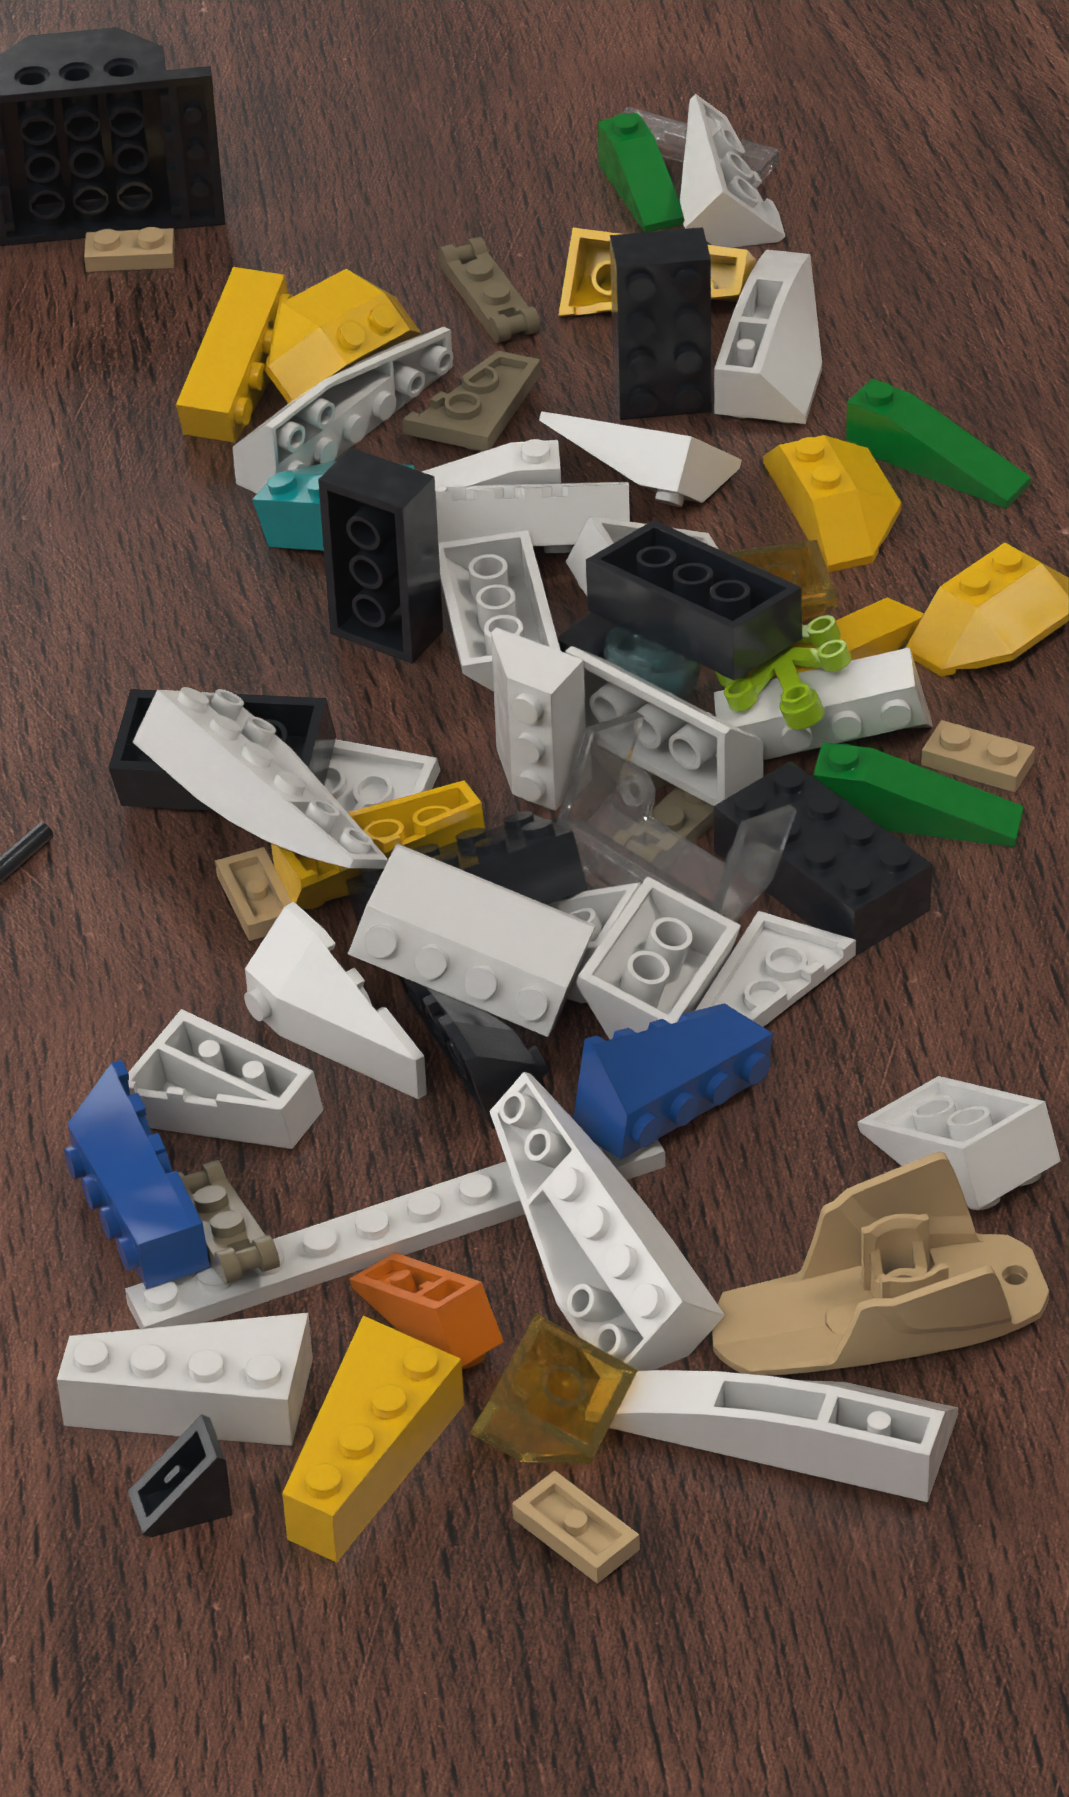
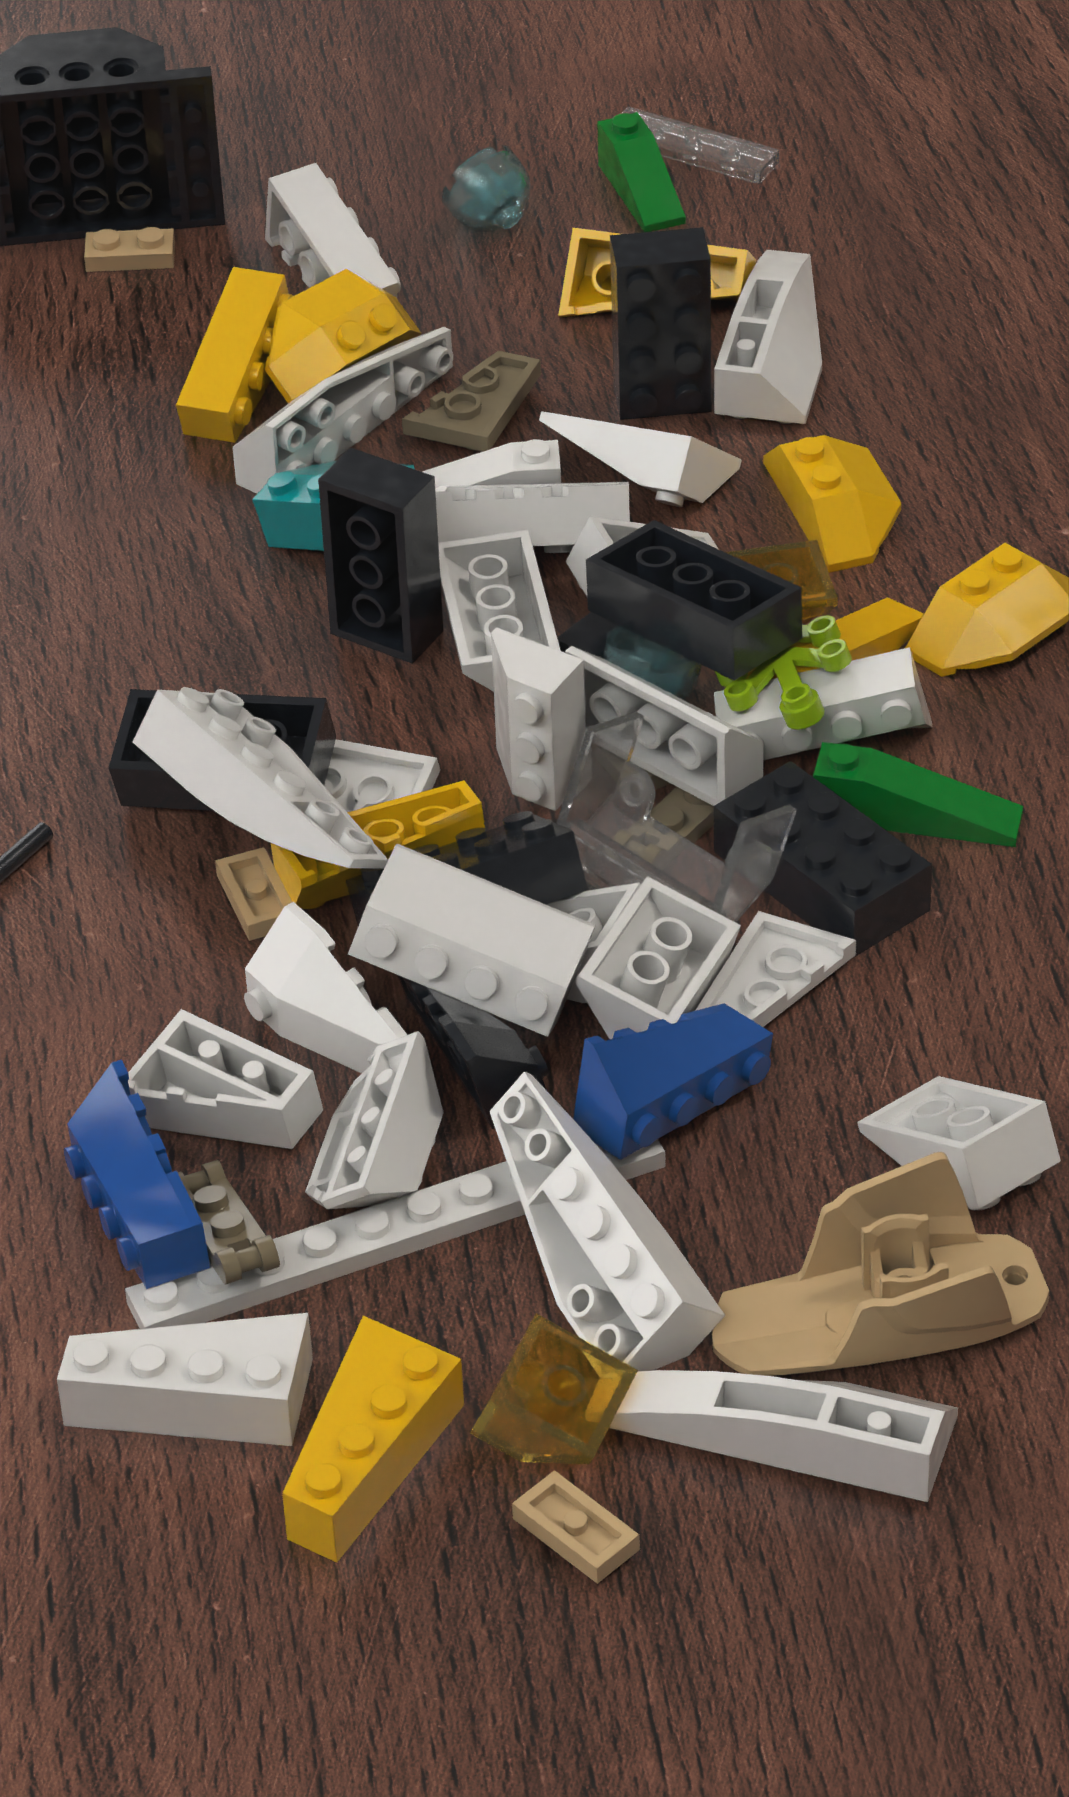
black slope [128,1414,232,1537] -> none
orange slope [349,1252,504,1369] -> none
dark tan plate [437,236,541,343] -> none
white wedge [680,94,785,248] -> none
green wedge [846,379,1031,509] -> none
tan plate [921,720,1035,792] -> none
none -> white wedge [265,163,401,298]
none -> white wedge [305,1031,443,1209]
none -> clear light blue cylinder [442,145,531,232]

